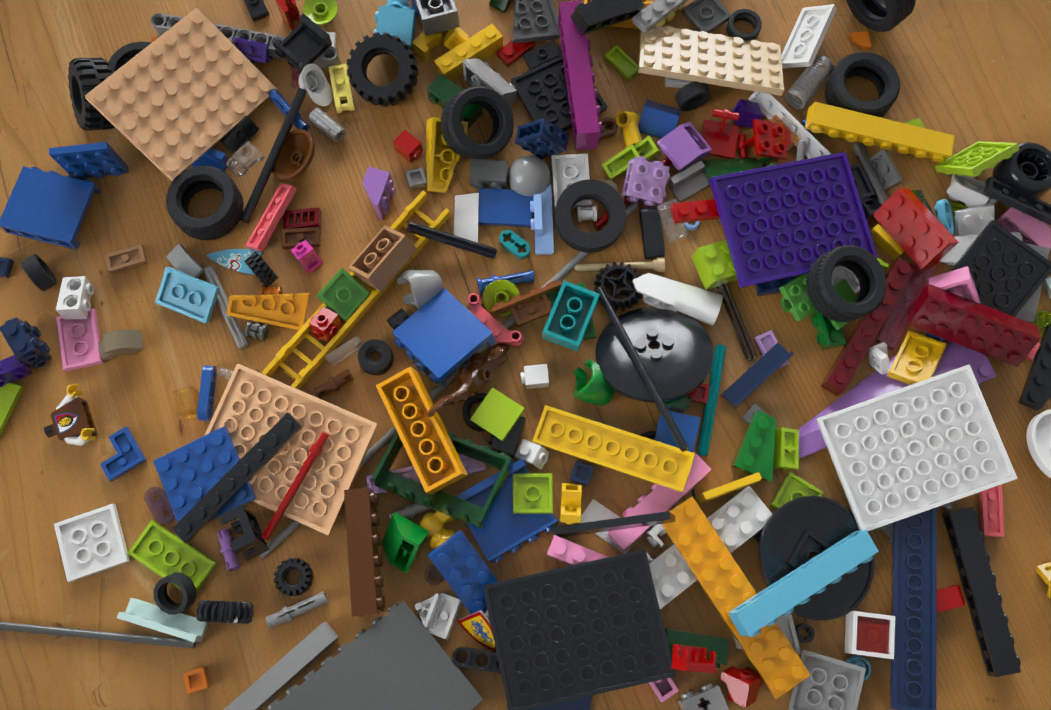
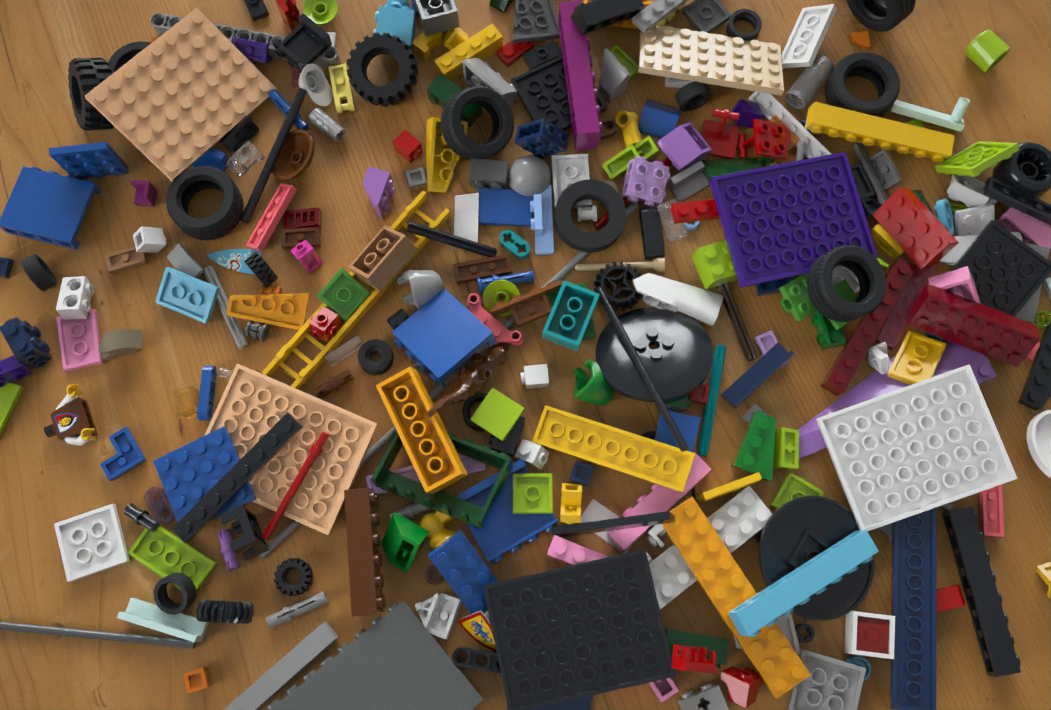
none -> black axle [124,503,160,532]
none -> magenta panel [131,180,157,207]
none -> white brick [133,226,166,253]
none -> reddish brown plate [454,254,512,284]
none -> light grey slope [598,49,630,104]
none -> light aqua piece [890,97,970,132]
none -> lime piece [965,29,1011,74]

